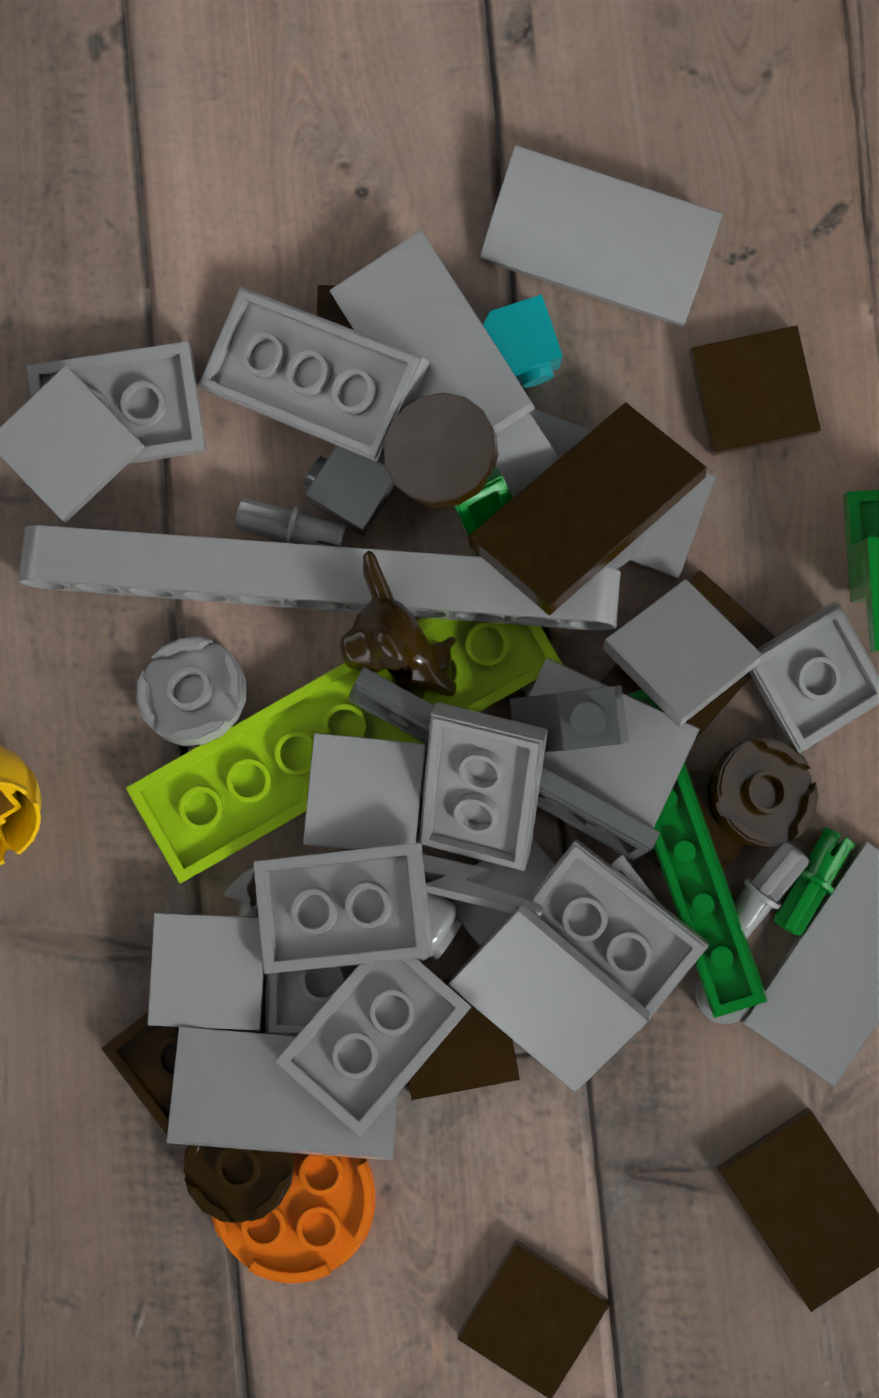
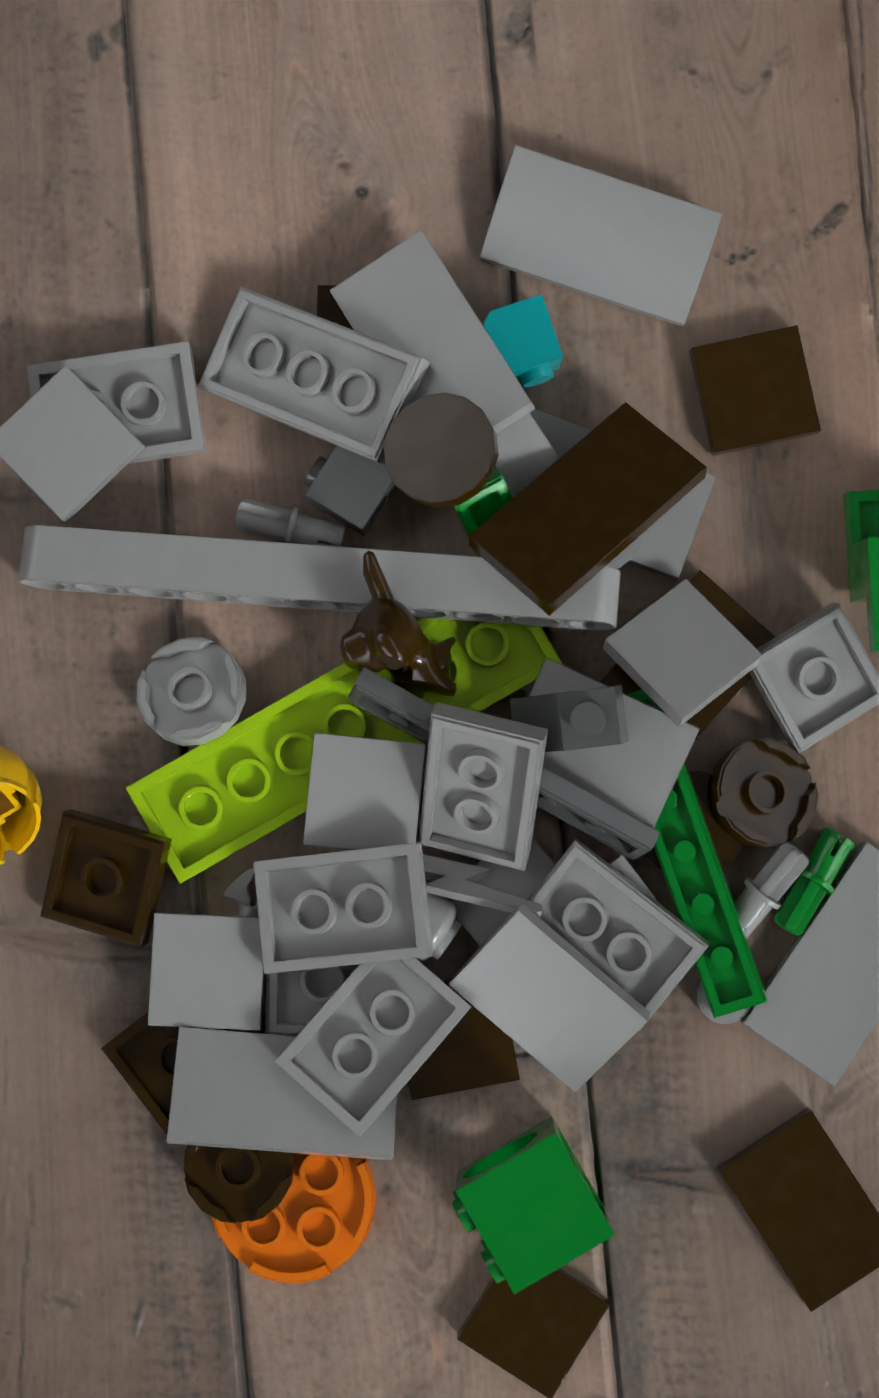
none -> dark brown tile [40,809,172,947]
none -> green brick [452,1116,615,1295]

